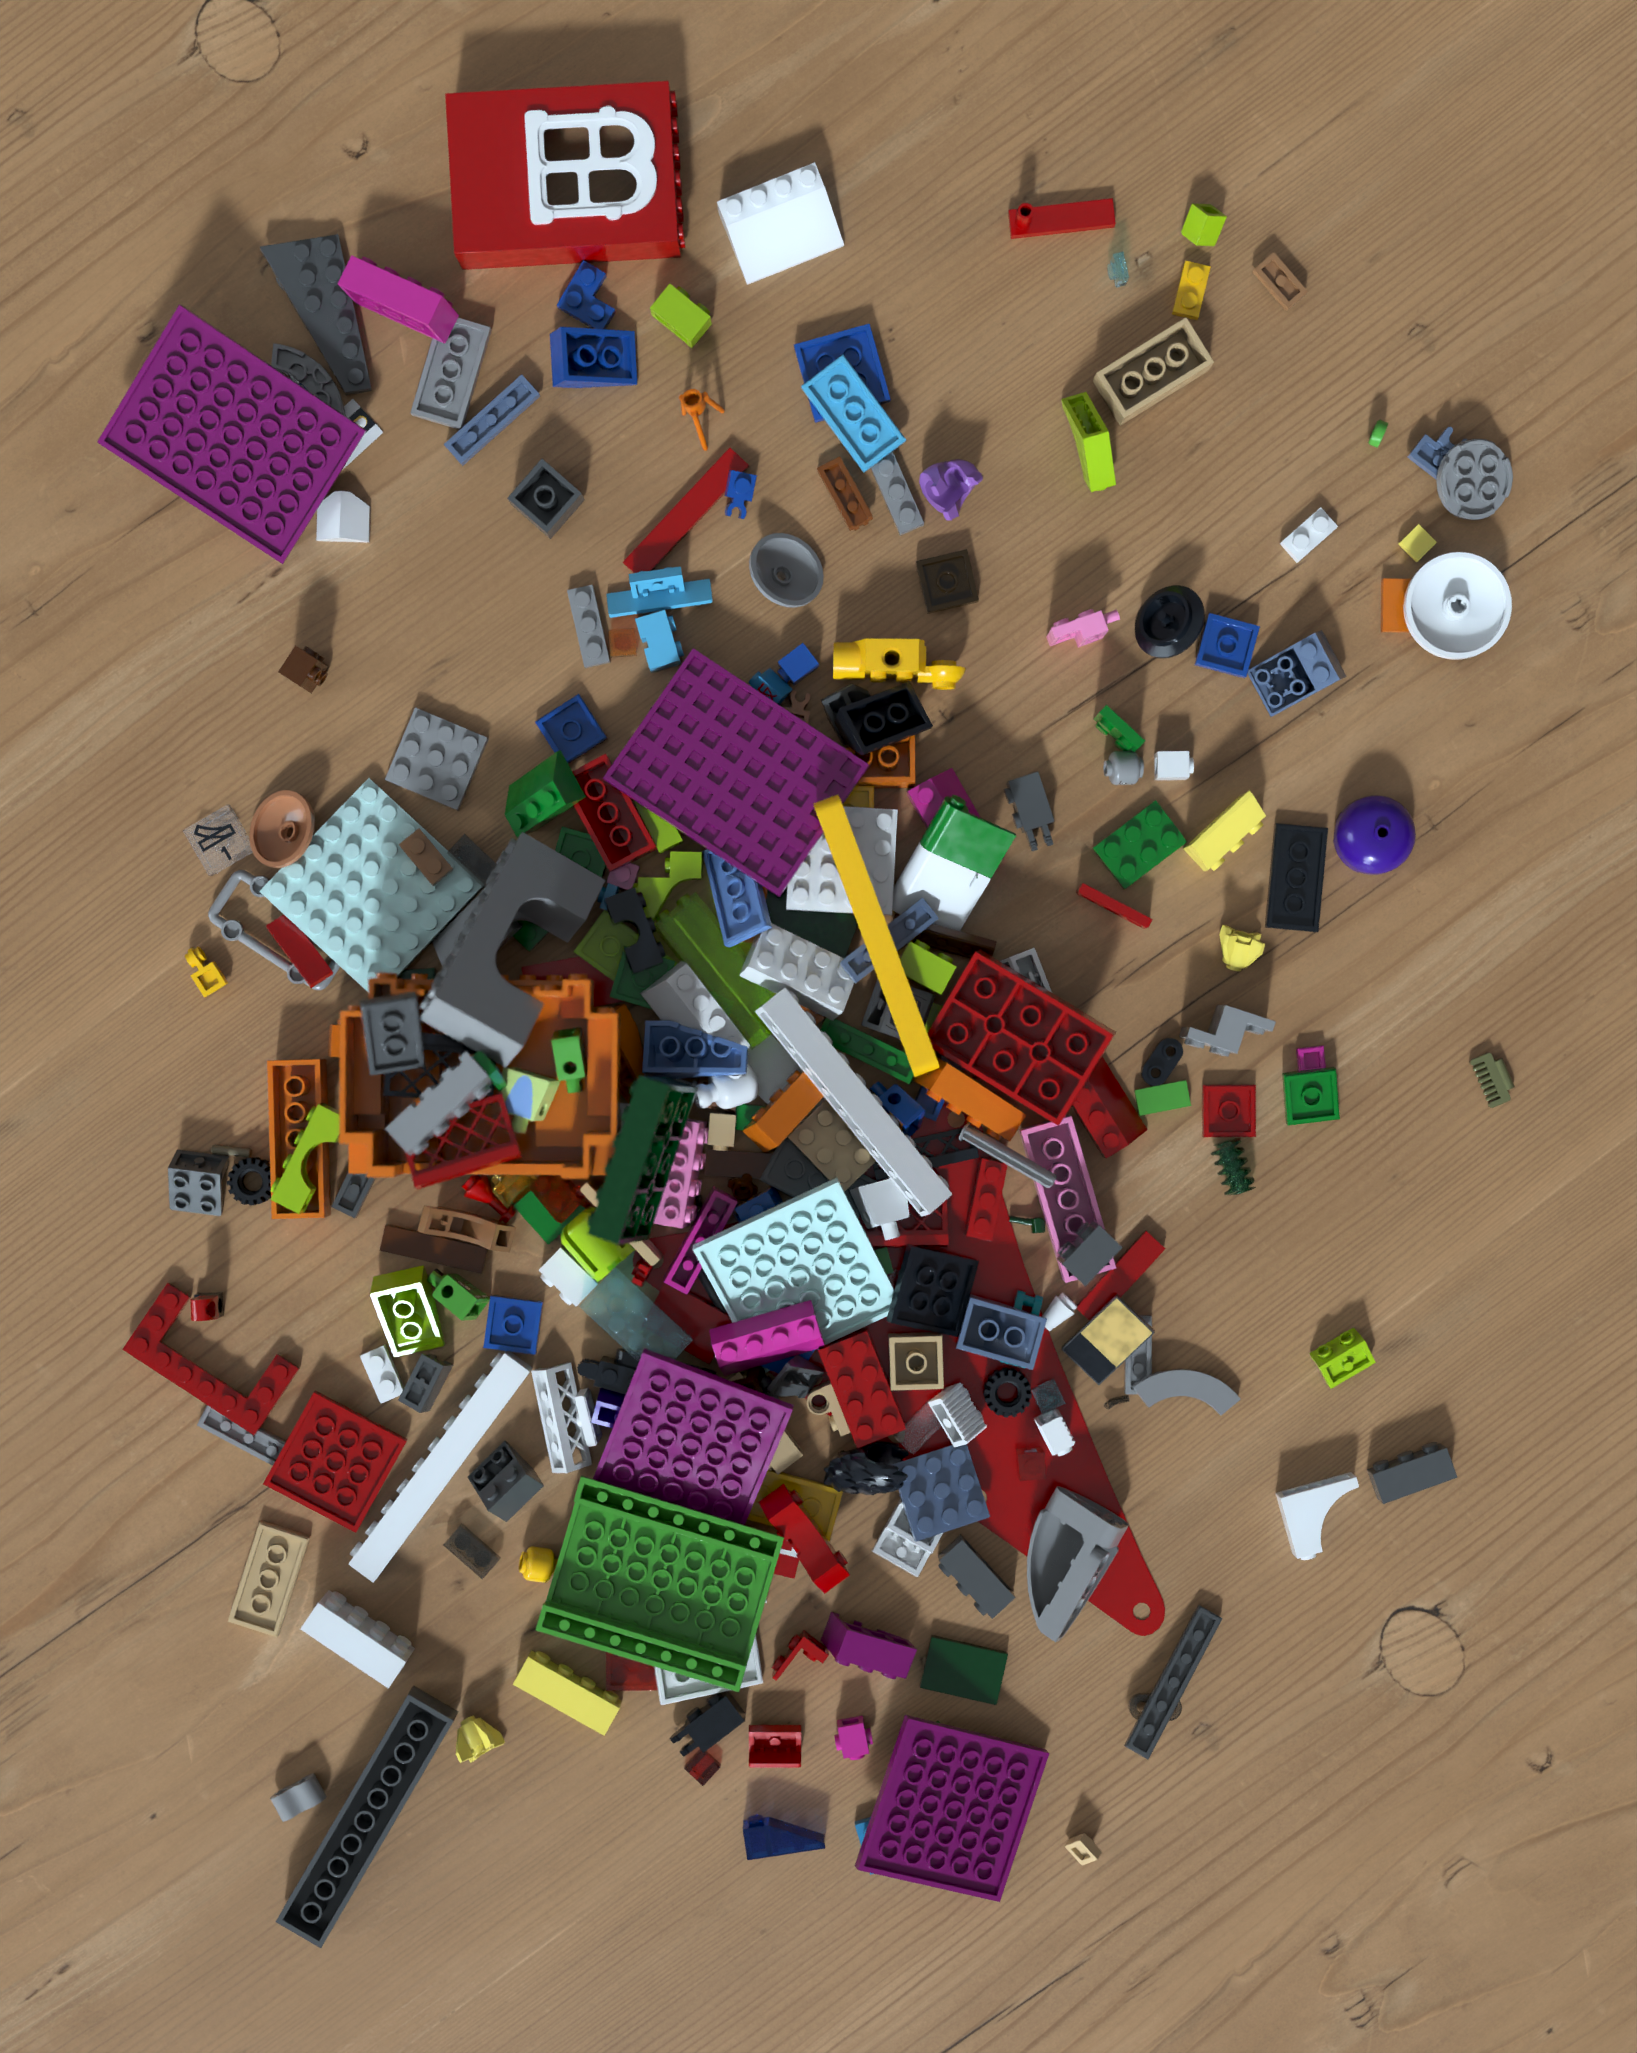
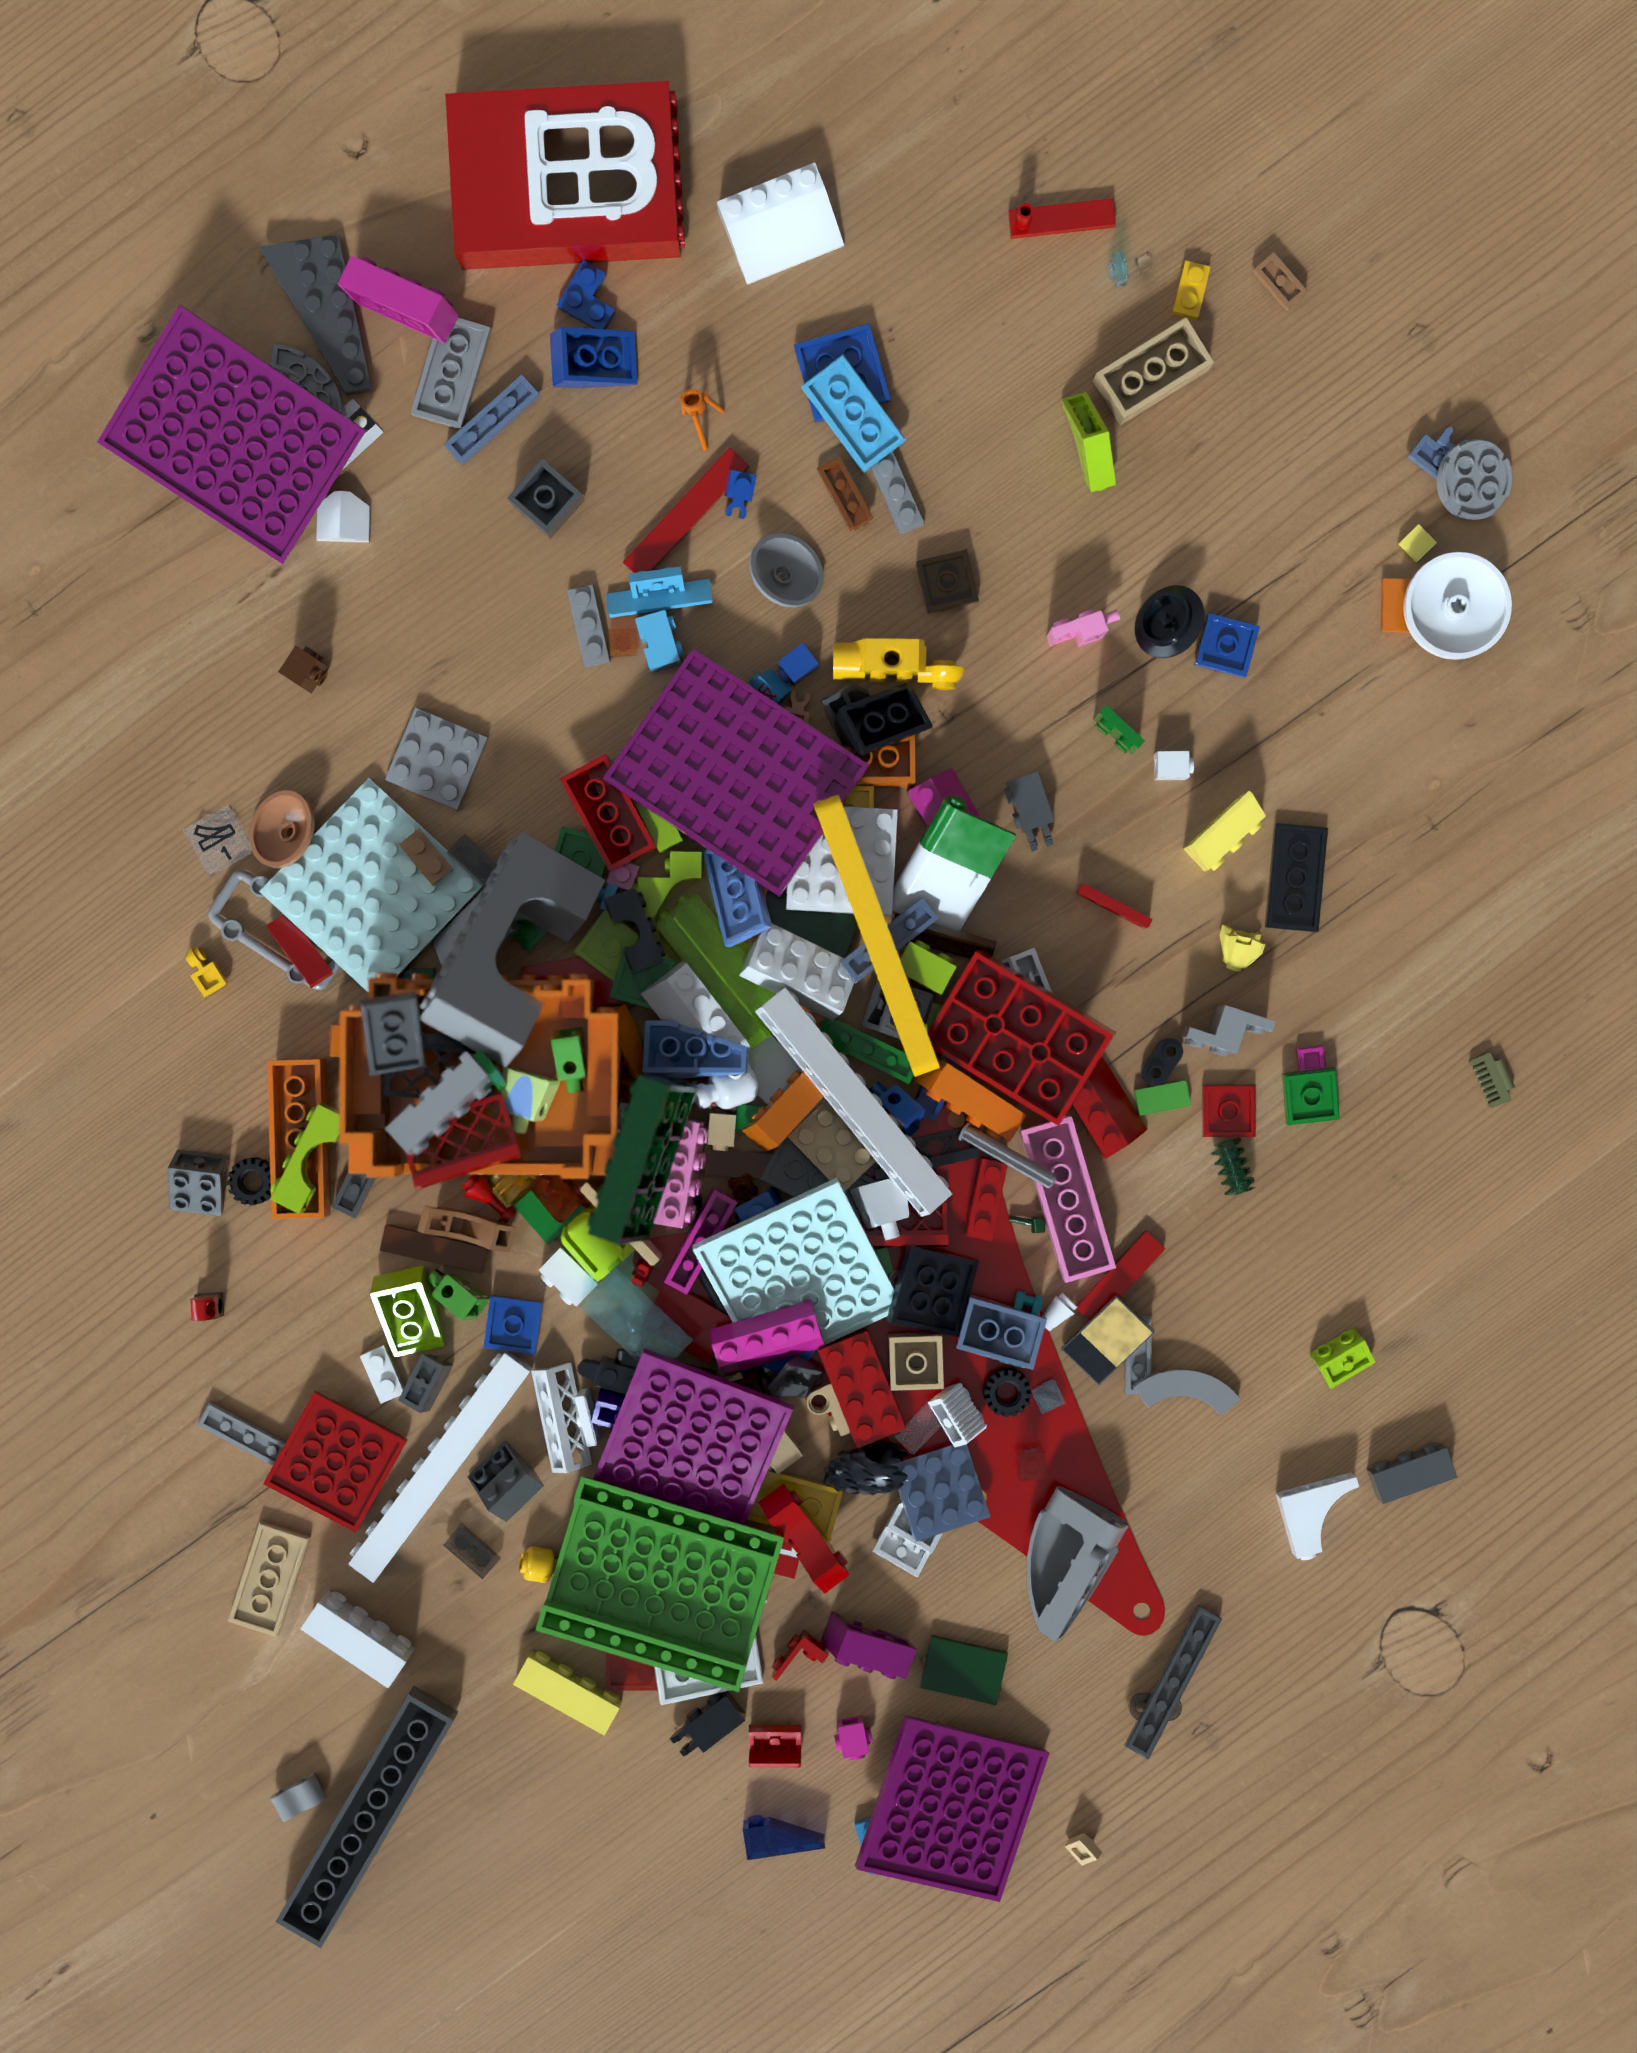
red plate [122,1283,300,1435] -> none
dark tan piece [211,1145,252,1157] -> none
light yellow brick [456,1715,505,1763] -> none
green slope [504,750,586,838] -> none
blue tile [535,694,608,764] -> none
lime brick [650,284,712,348] -> none
clear red tile [684,1749,721,1786] -> none
medium lavender piece [919,459,983,520] -> none
dark grey brick [938,1534,1015,1619] -> none
white brick [1034,1408,1075,1456] -> none
dark grey brick [1057,1221,1123,1286] -> none
green plate [1092,800,1187,890] -> none
light grey head [1103,751,1144,785] -> none
clear smoke leg [1104,1395,1129,1409] -> none
lime panel [1181,203,1227,246] -> none
sand blue slope [1247,630,1347,717] -> none
white plate [1280,507,1338,563] -> none
dark purple cylinder [1333,795,1416,875] -> none
bright green tile [1368,420,1388,448] -> none

